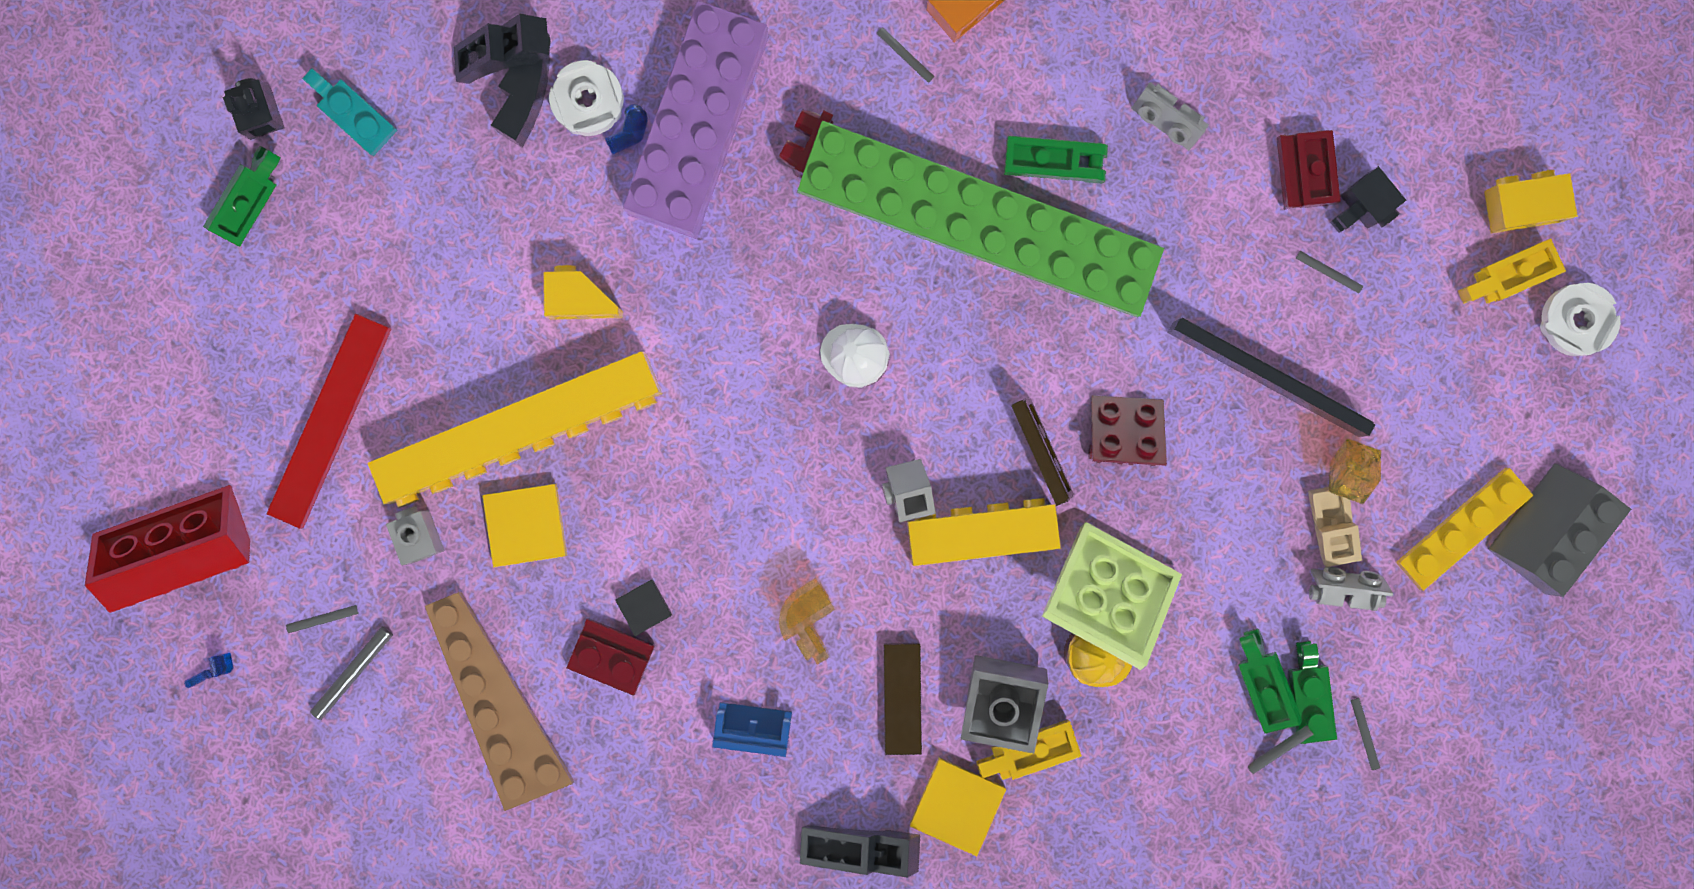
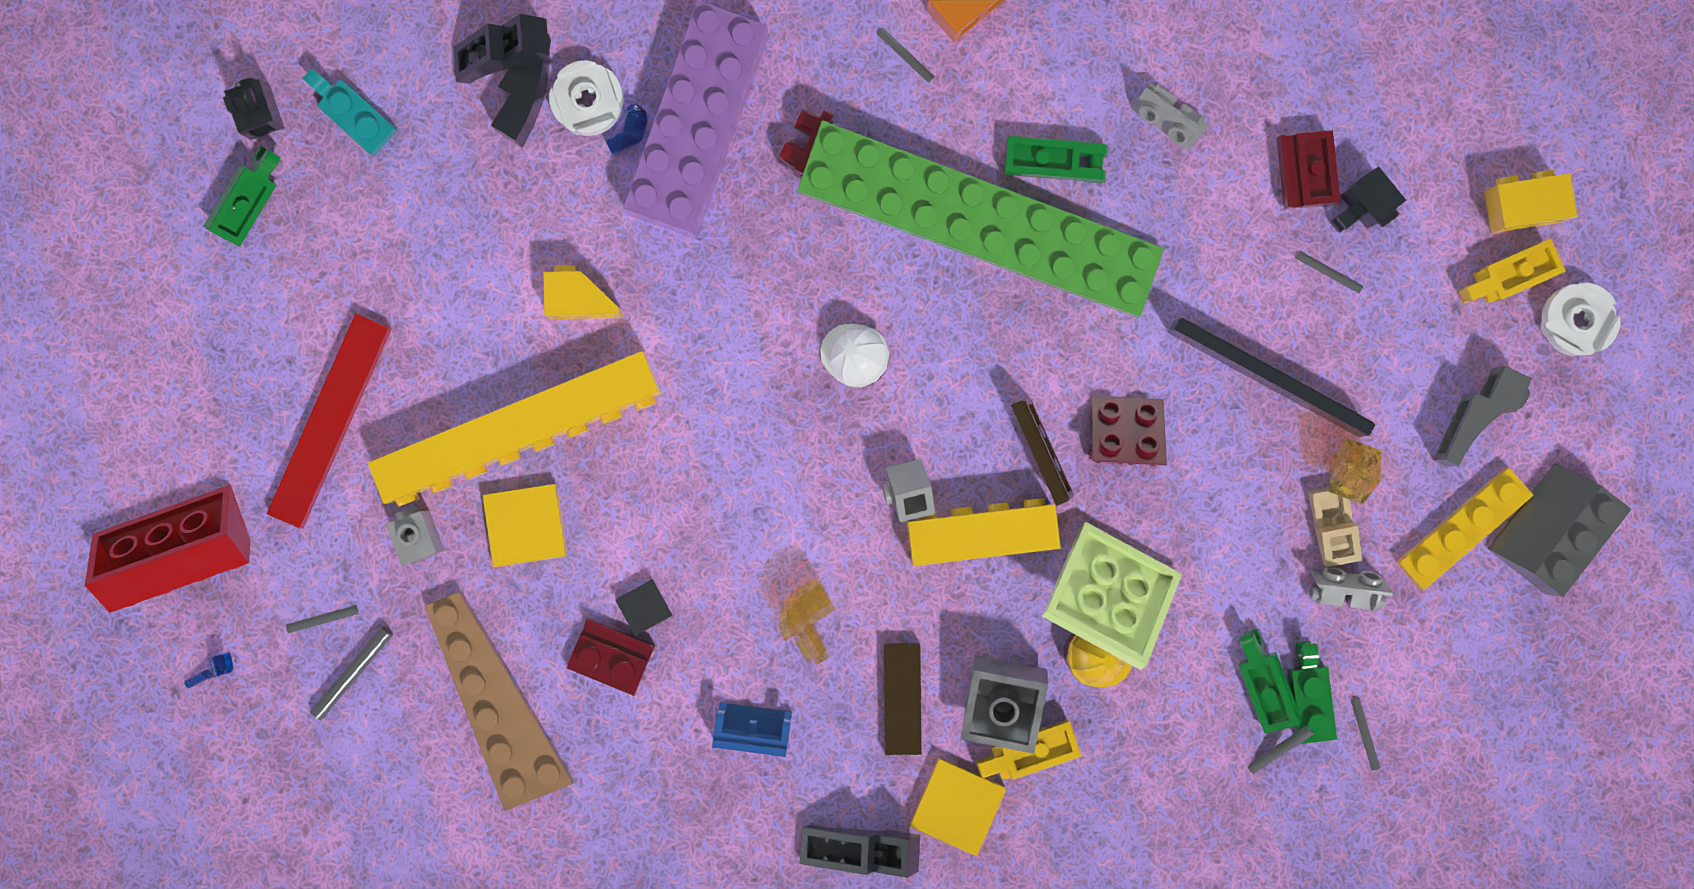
none -> dark grey slope [1433,366,1532,467]

